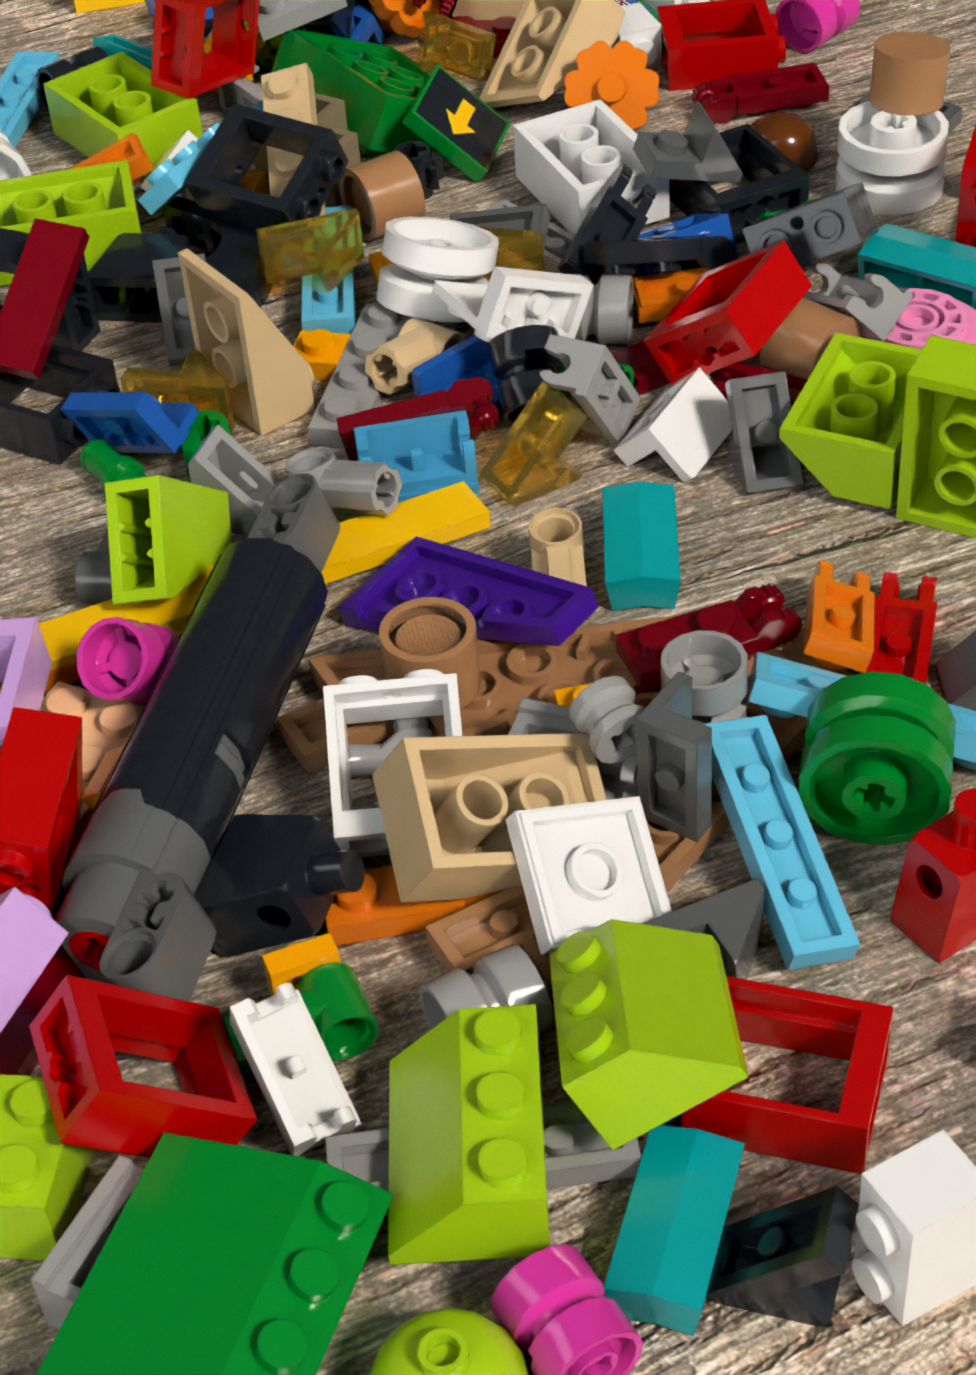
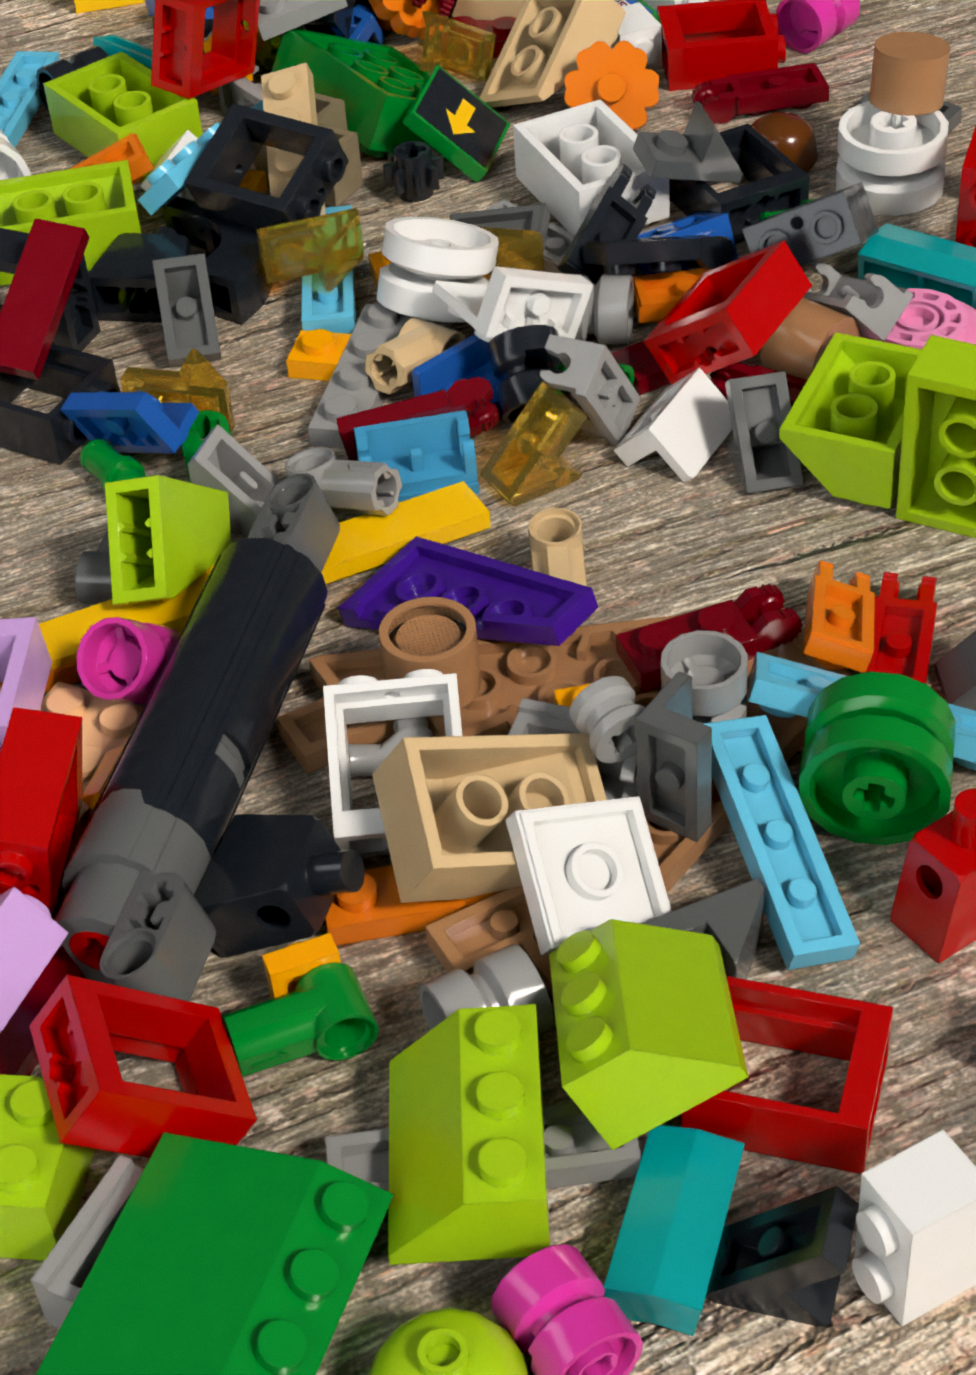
tan slope [178,249,315,436] -> none
white hinge [230,983,362,1156] -> none
medium nougat piece [339,151,425,241] -> none
teal piece [602,481,681,611] -> none

